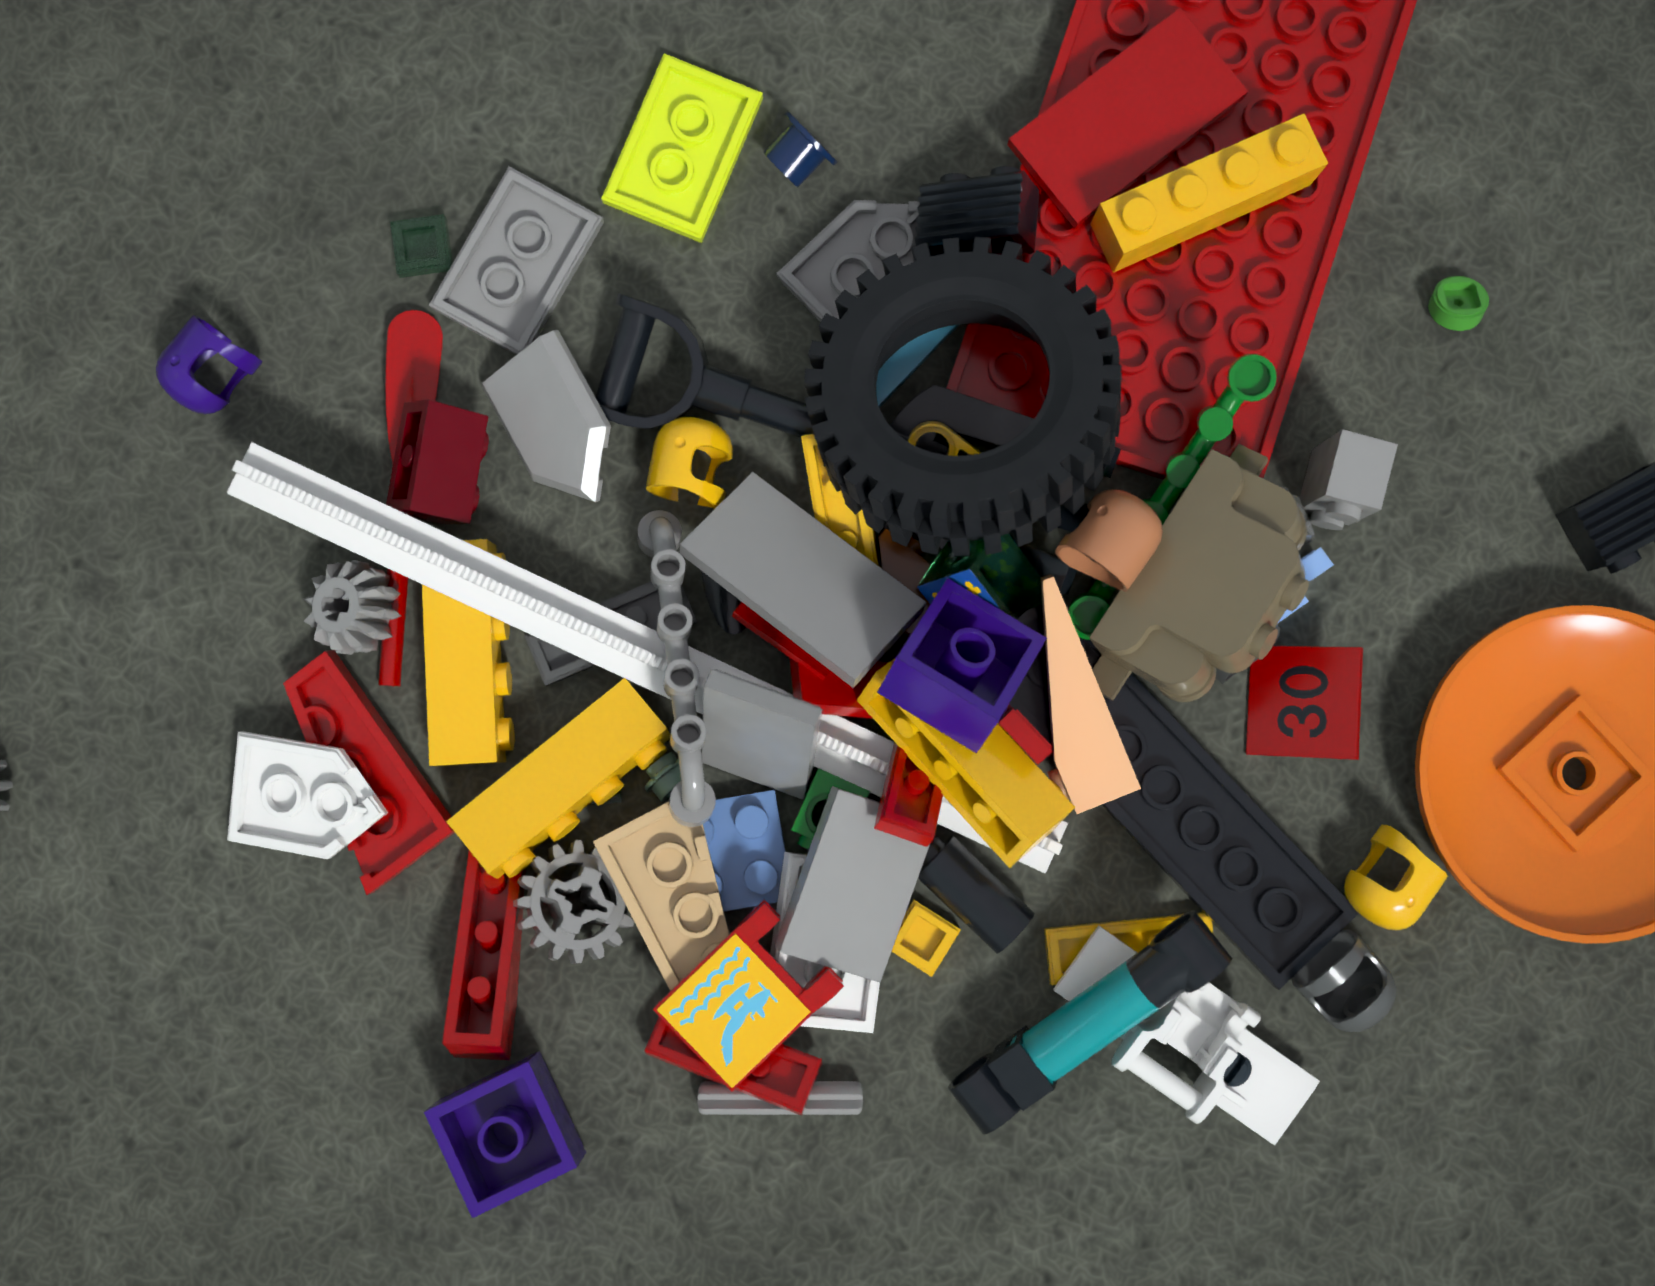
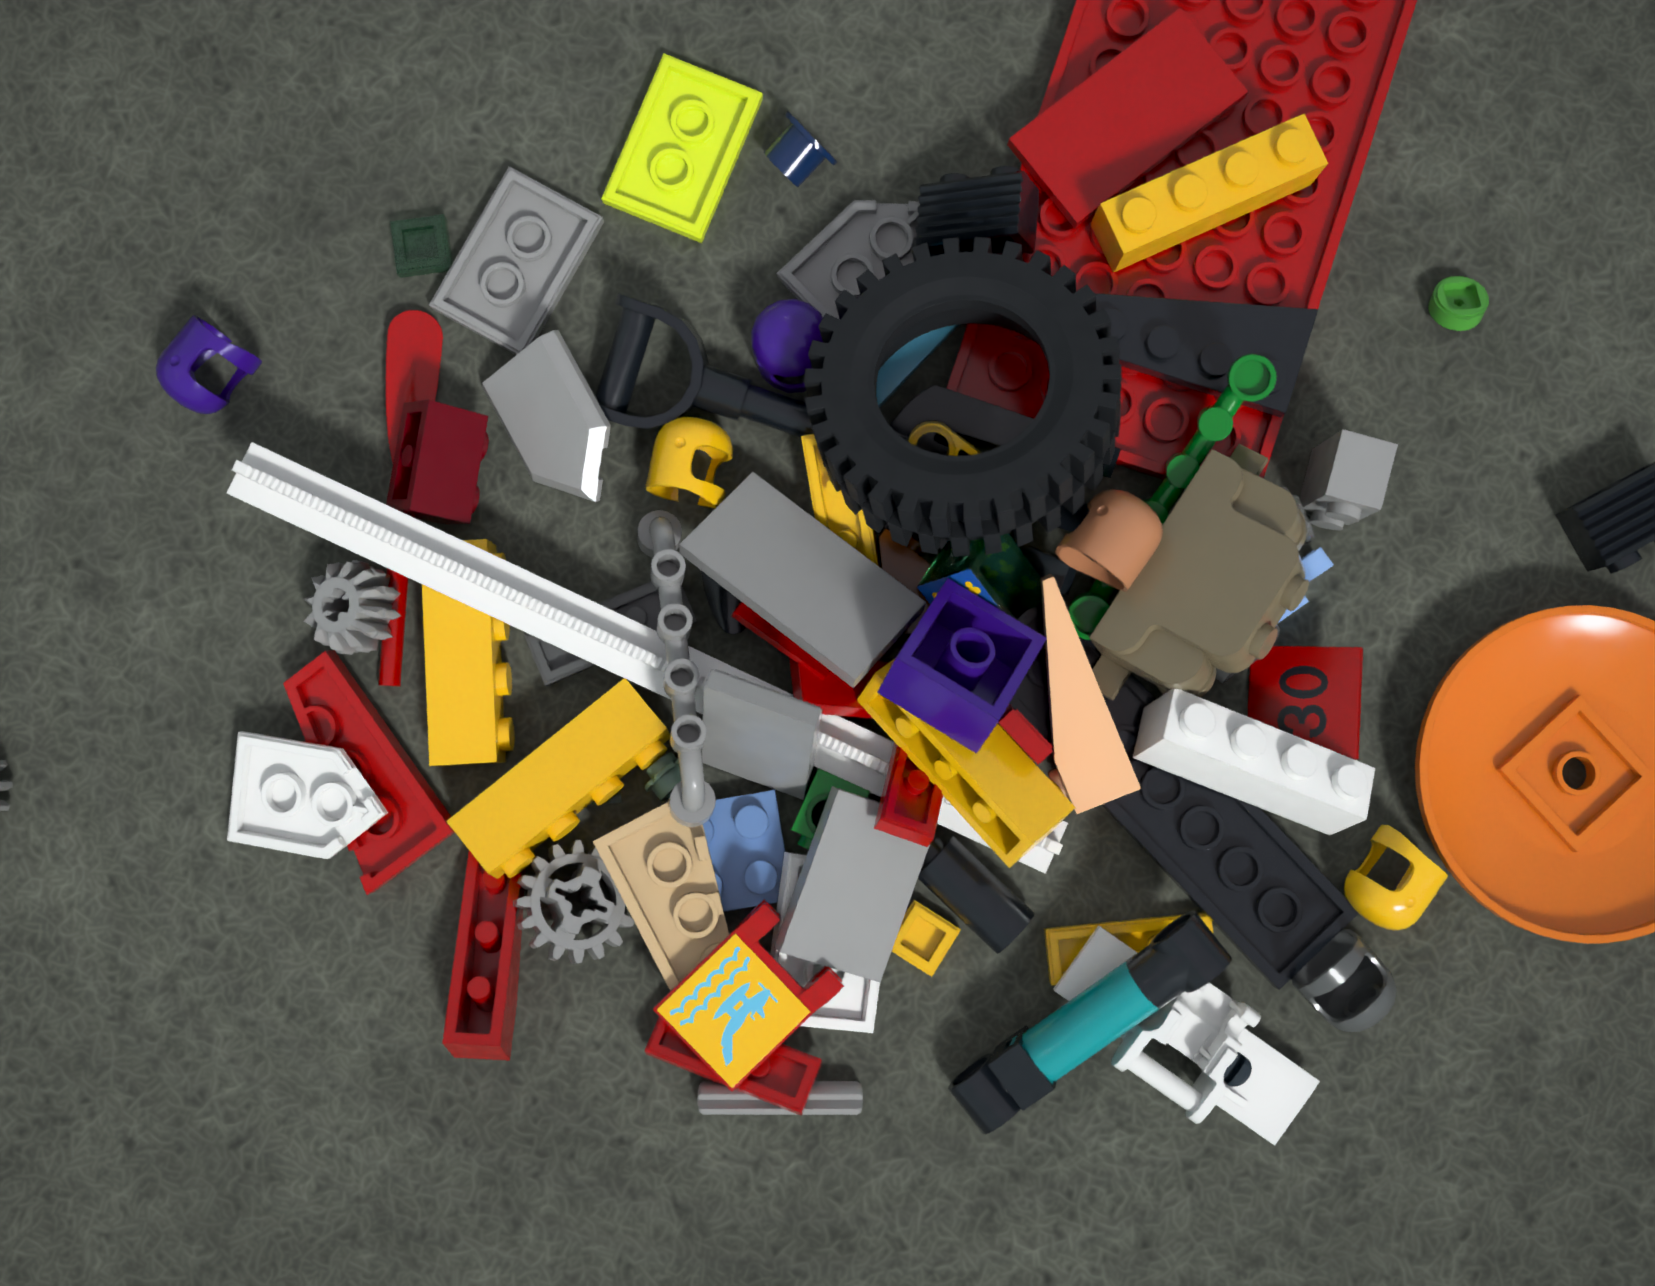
dark purple brick [424,1051,587,1218] -> none
none -> dark purple helmet [751,299,823,393]
none -> black wing [1094,293,1319,417]
none -> white brick [1133,688,1375,835]

